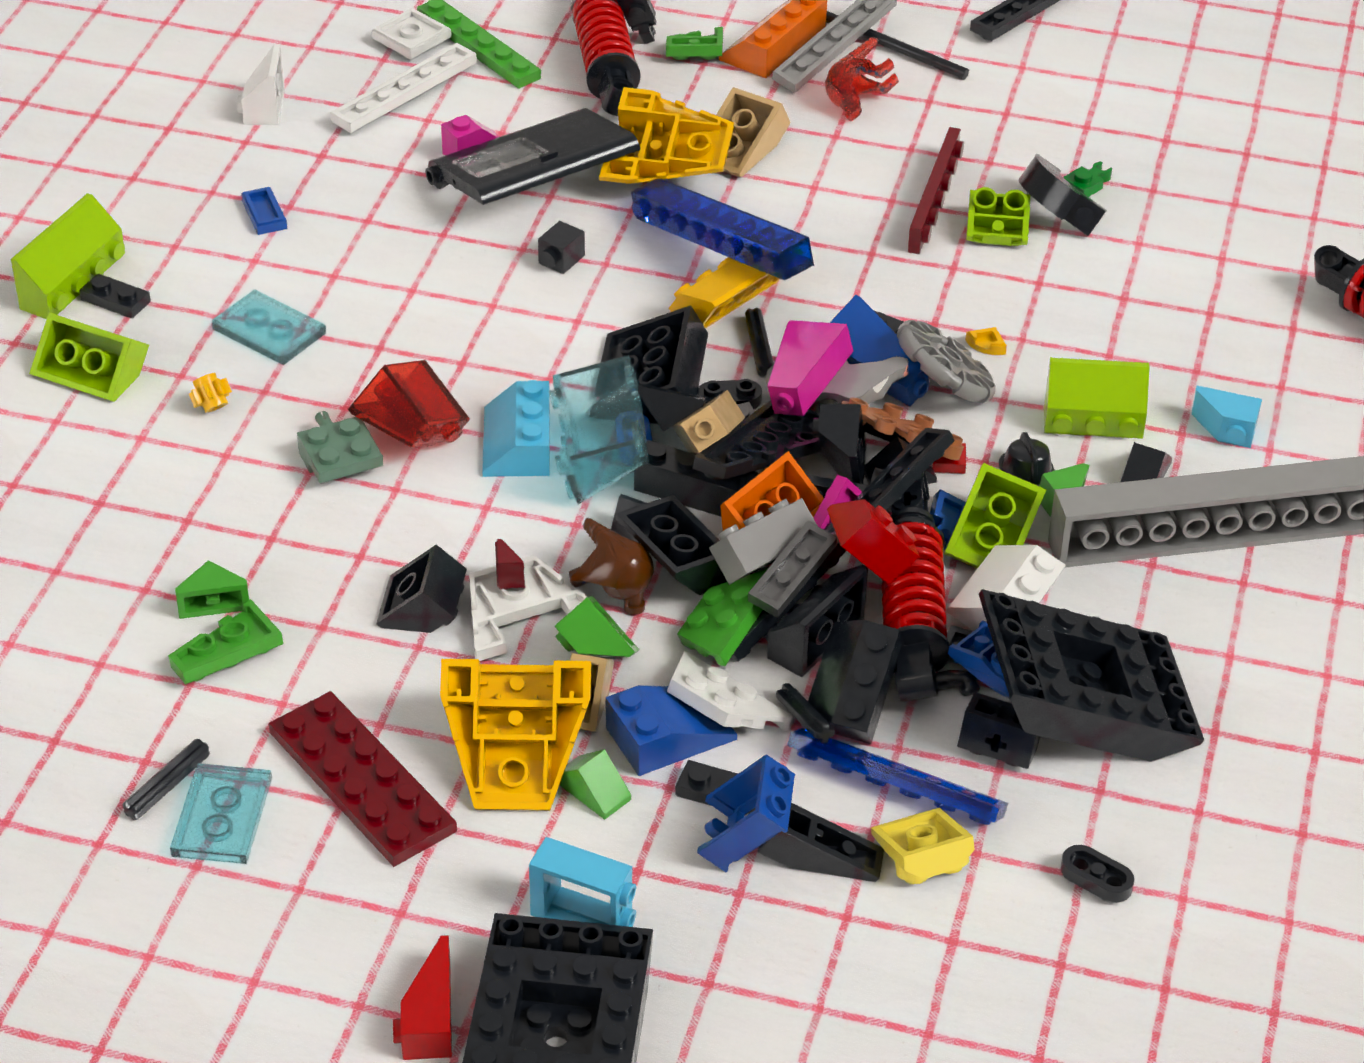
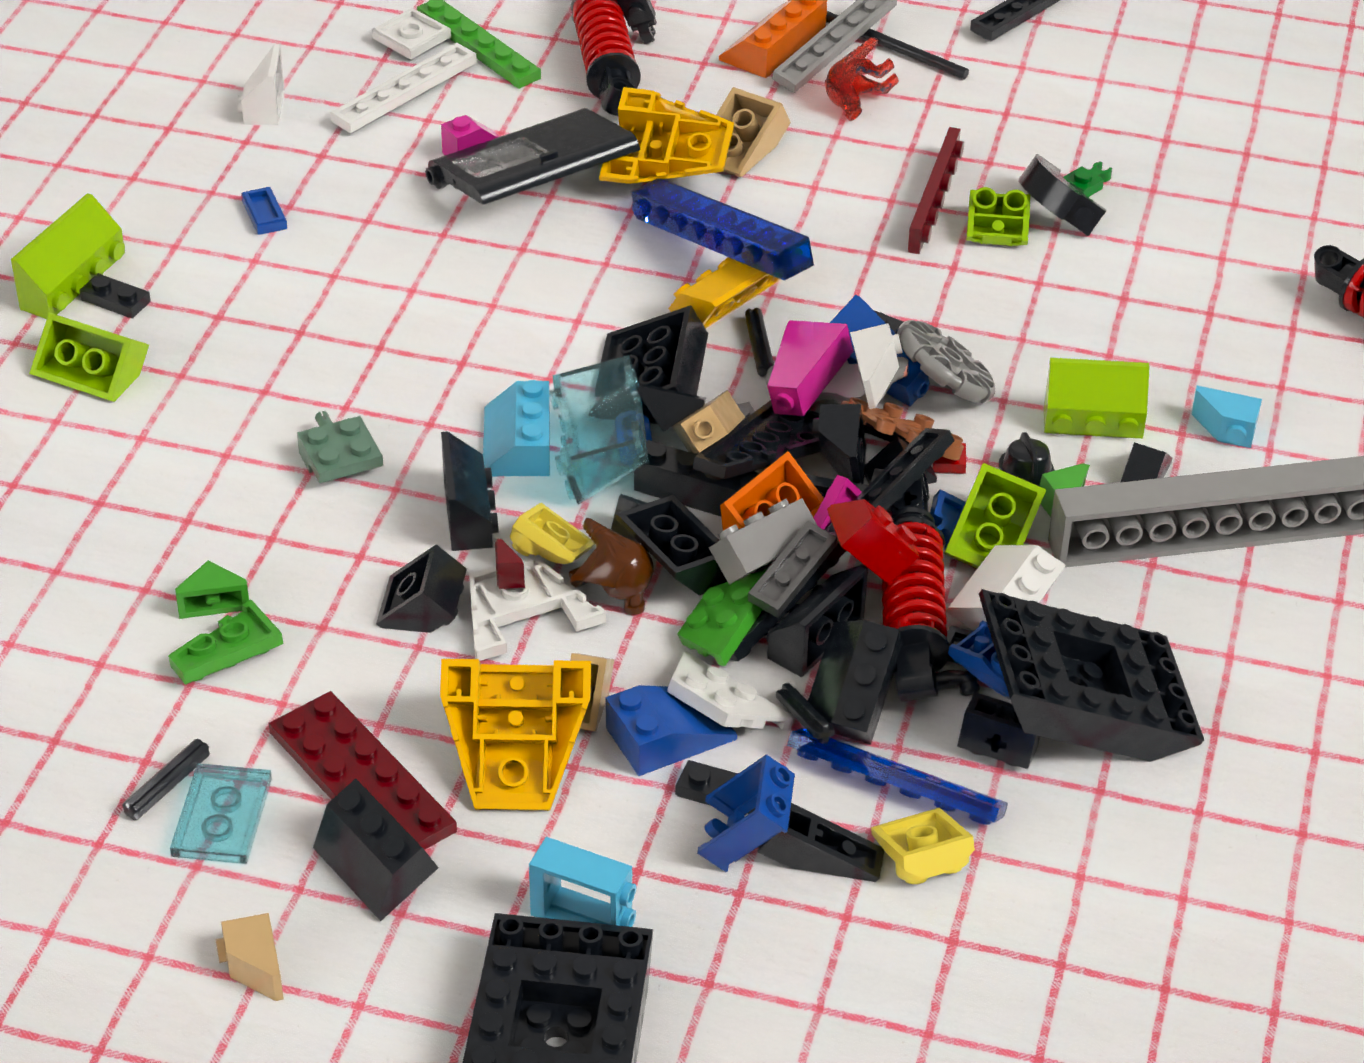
yellow gear [189,373,232,413] -> none
clear light blue tile [212,289,326,365] -> none
clear red slope [348,360,470,447] -> none
red slope [393,935,452,1060] -> none
black brick [538,221,585,274] -> none
bright green slope [555,596,640,657] -> none
slope [560,749,631,820] -> none
bright green wing [666,27,723,60] -> none
black plate [697,379,762,409] -> none
yellow tile [965,327,1007,355] -> none
black plate [1061,845,1135,903] -> none
none -> tan slope [216,913,284,1001]
none -> black slope [313,778,439,921]
none -> black slope [441,431,499,551]
none -> light yellow slope [510,503,595,564]
none -> white slope [850,323,903,409]

